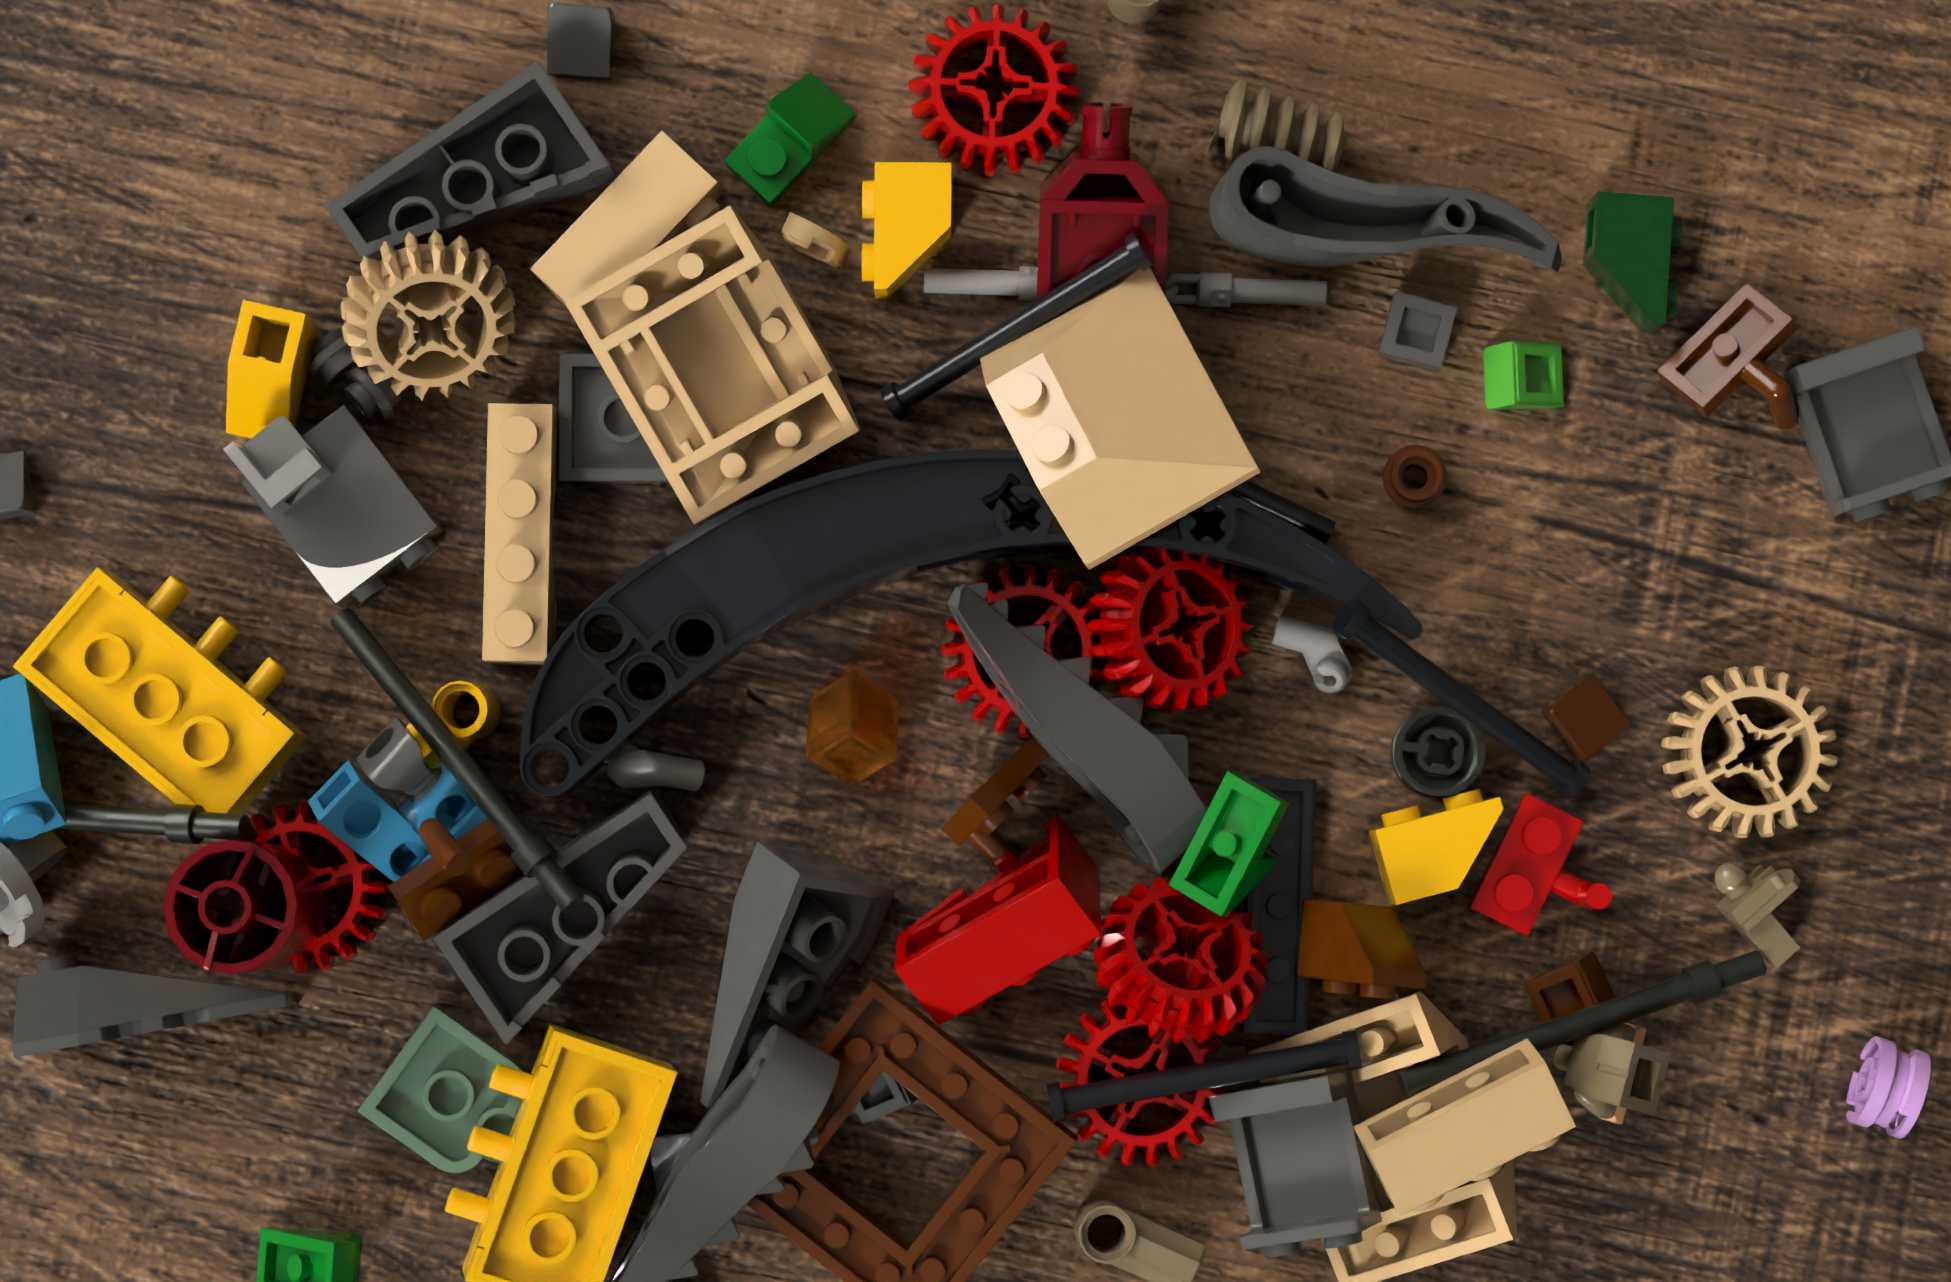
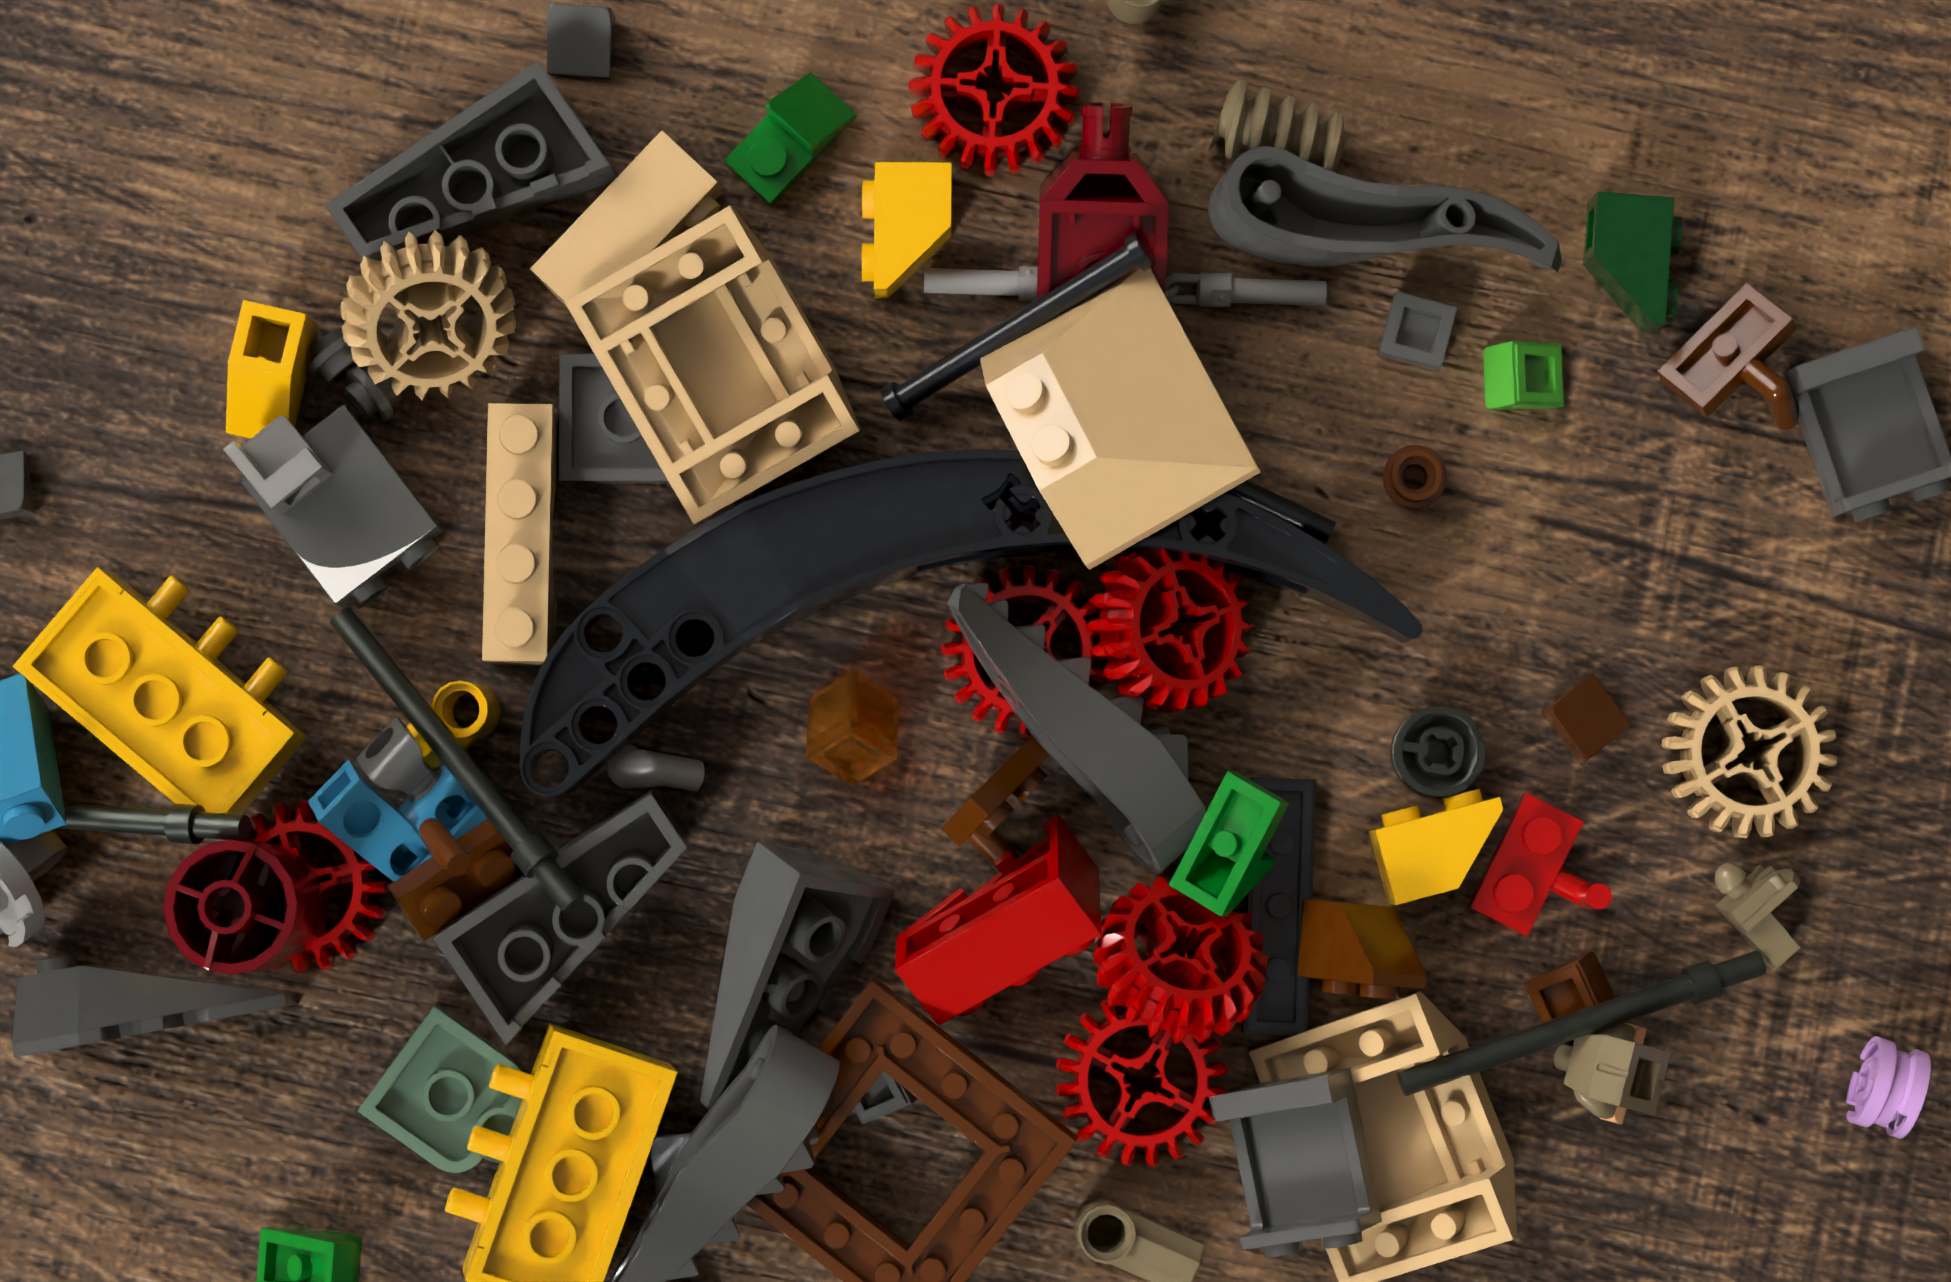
tan tile [781,212,850,269] -> none
black bar [1046,1030,1362,1123] -> none
light grey arm [1271,614,1352,694] -> none
black bar [1333,599,1590,799] -> none
tan brick [1353,1038,1576,1216] -> none

